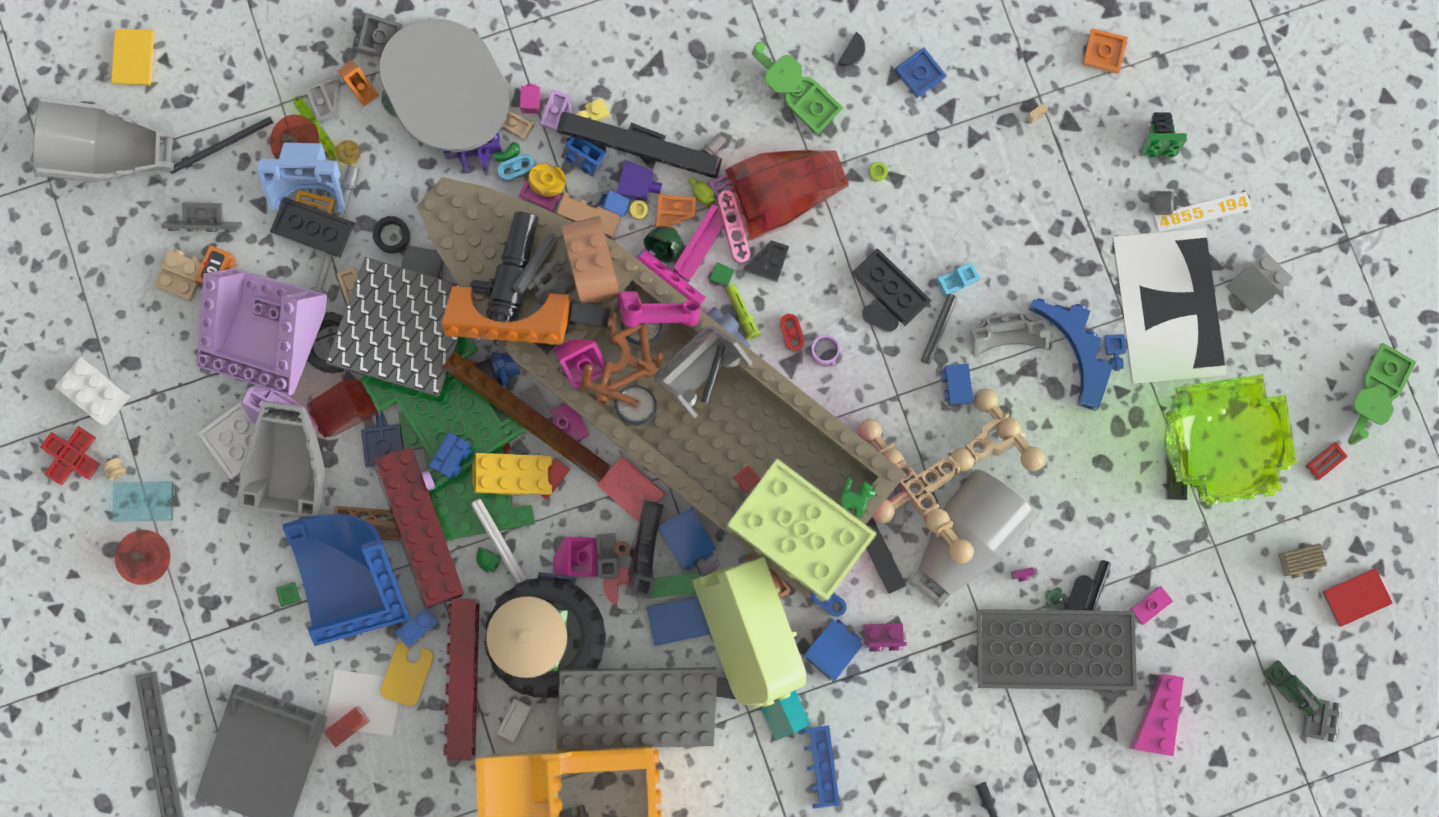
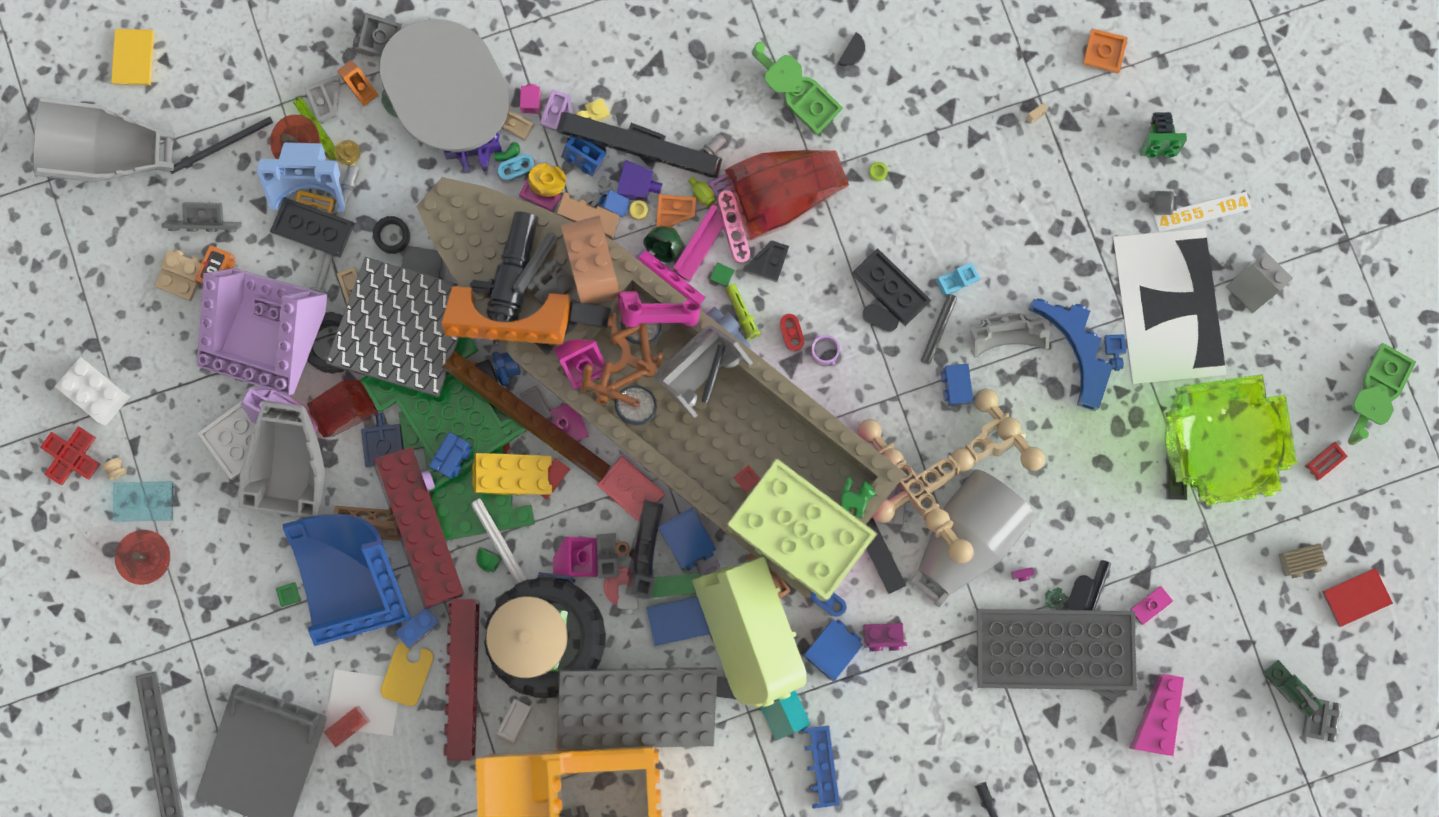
blue tile [894,47,947,99] -> none

